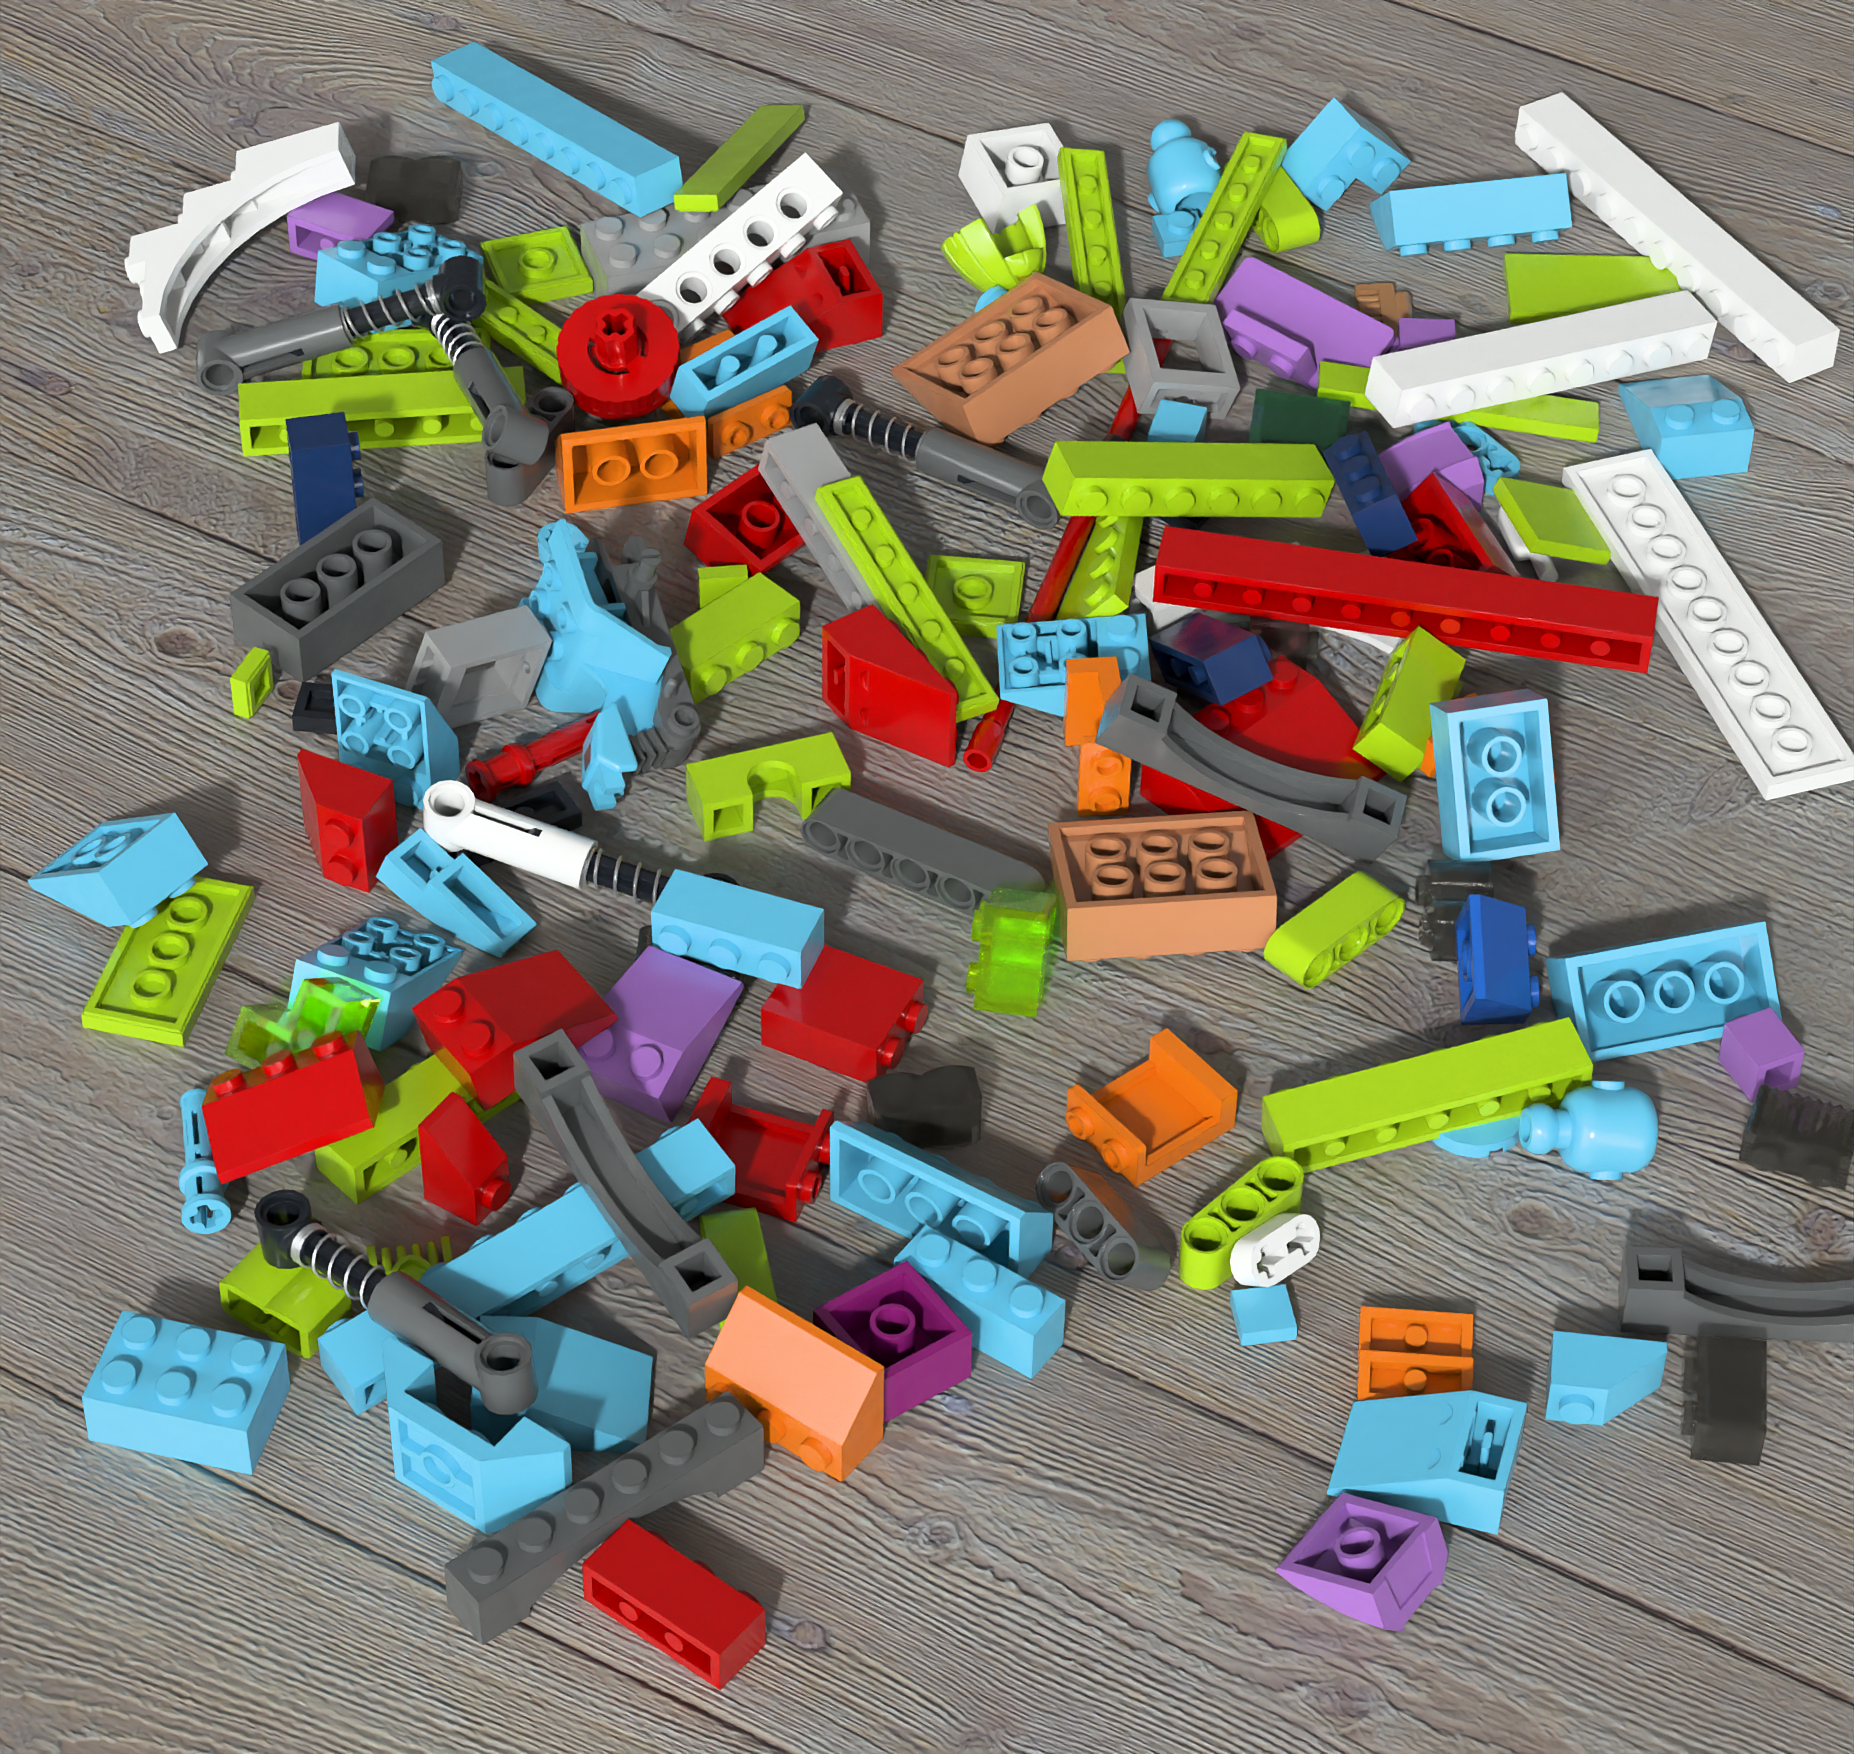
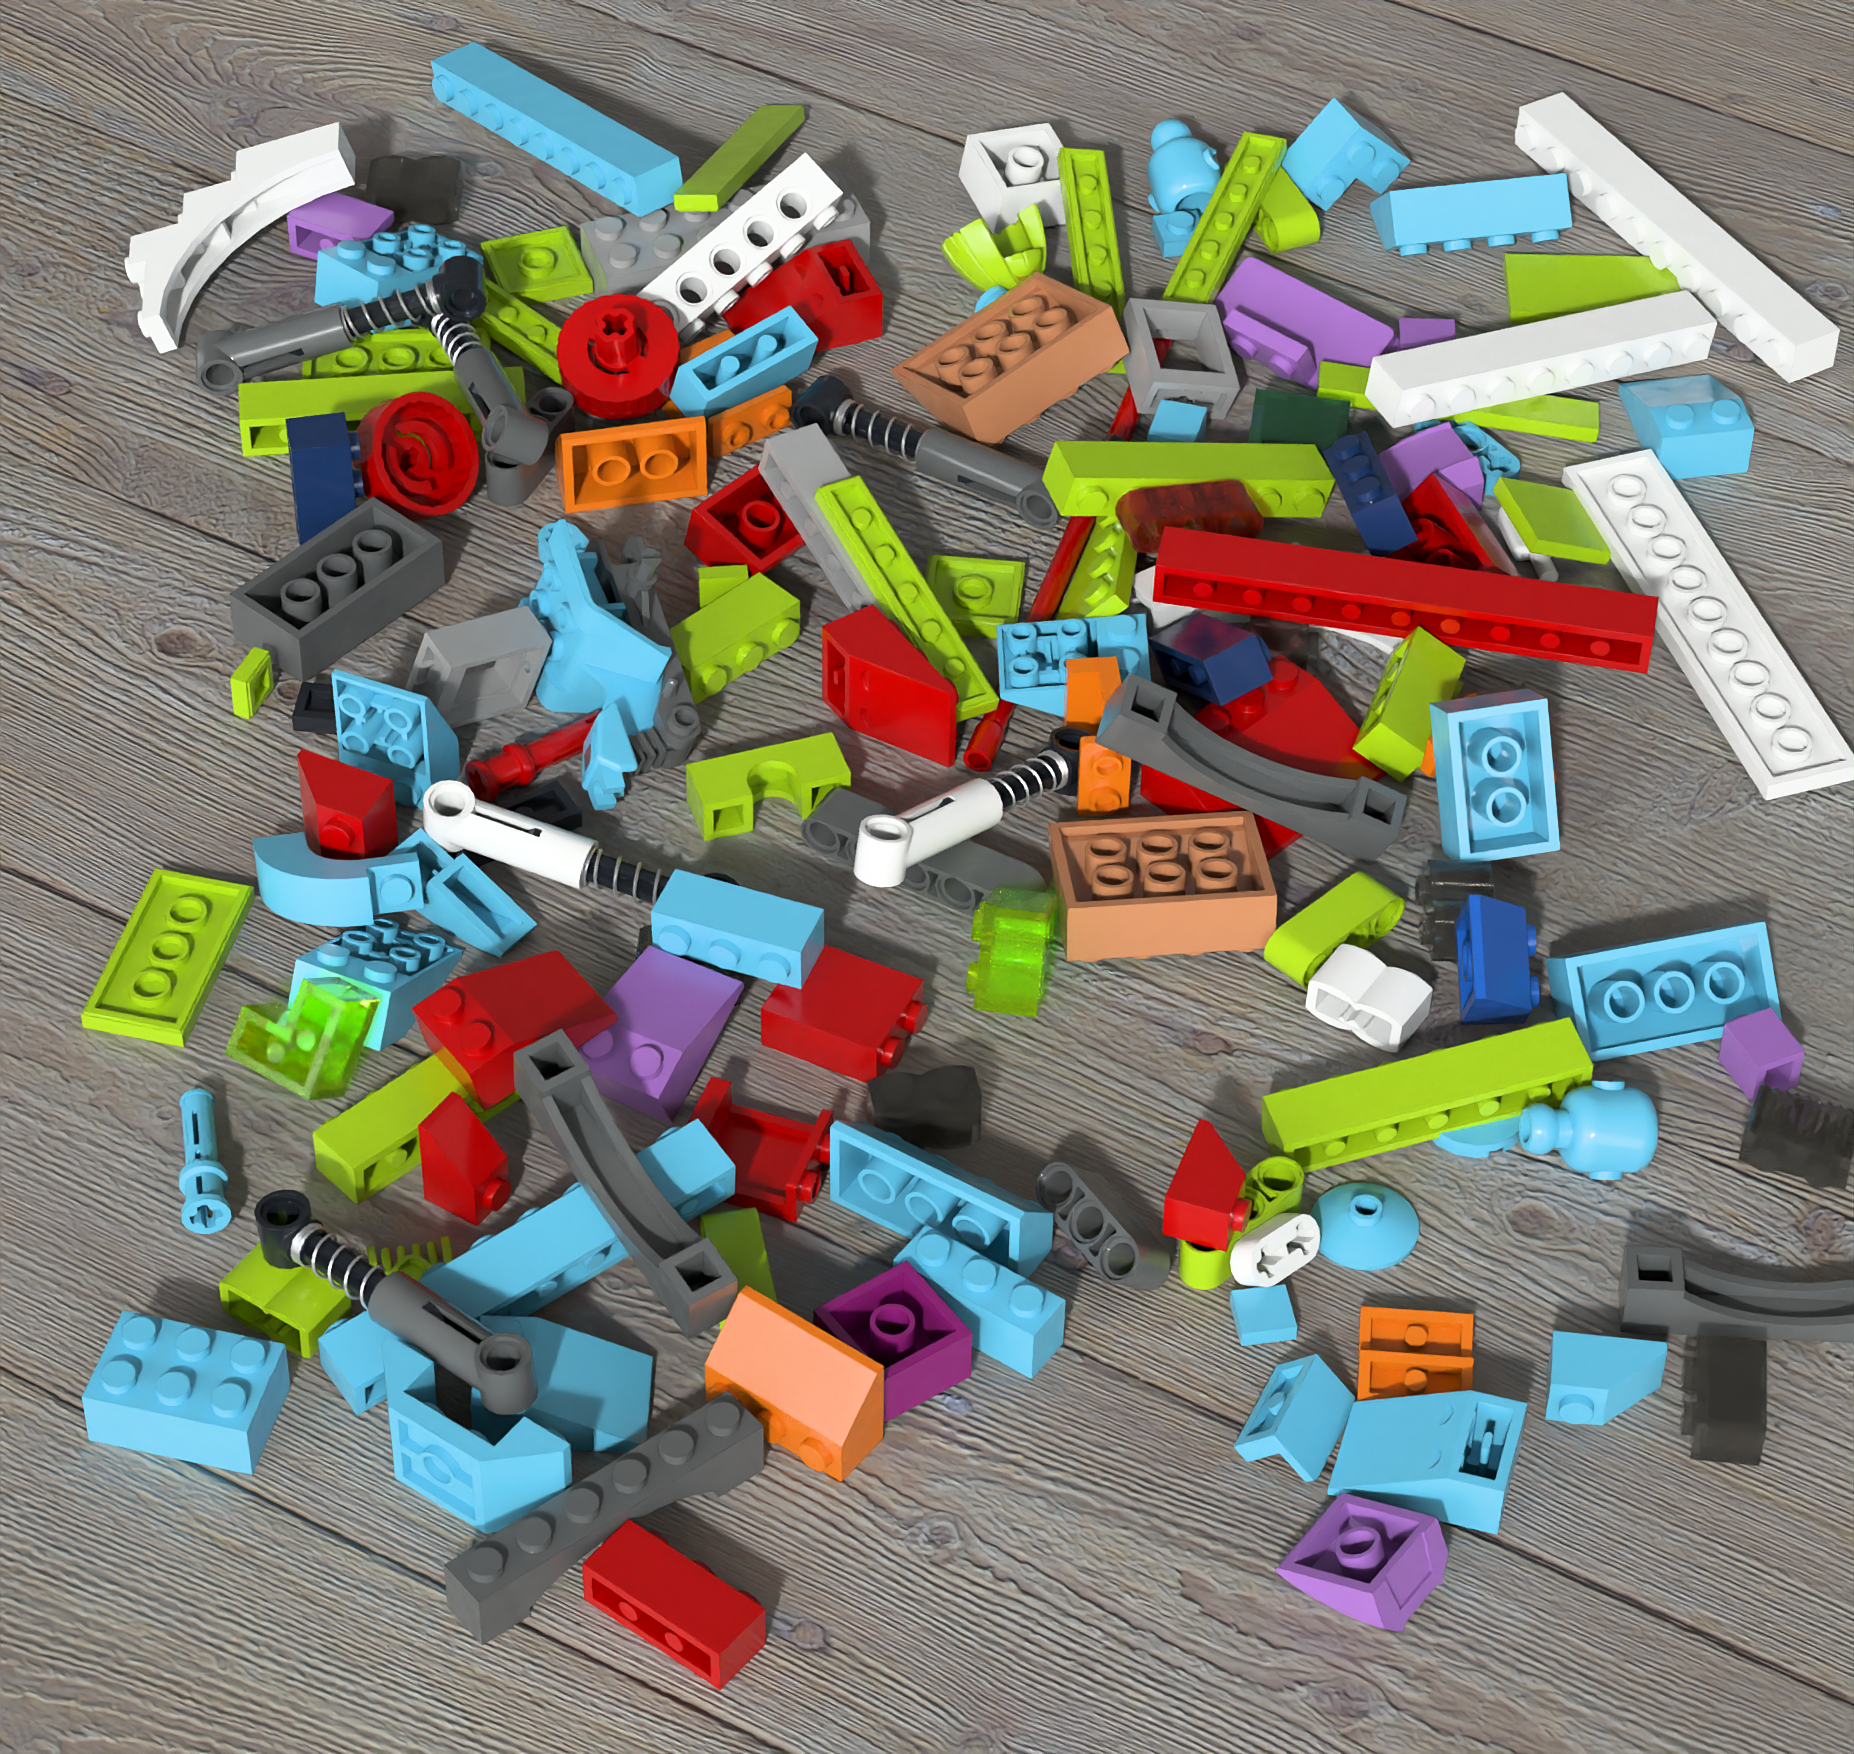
medium azure slope [27,812,208,928] -> none
red slope [202,1029,385,1184] -> none
orange panel [1065,1028,1238,1187] -> none
medium nougat piece [1354,283,1414,337] -> none
none -> medium azure arch [252,832,424,927]
none -> red piece [353,392,479,522]
none -> white piece [853,726,1096,887]
none -> clear red beam [1115,480,1264,553]
none -> red slope [1162,1119,1252,1252]
none -> medium azure panel [1233,1354,1357,1482]
none -> white brick [1305,944,1433,1053]
none -> medium azure dish [1310,1183,1419,1271]

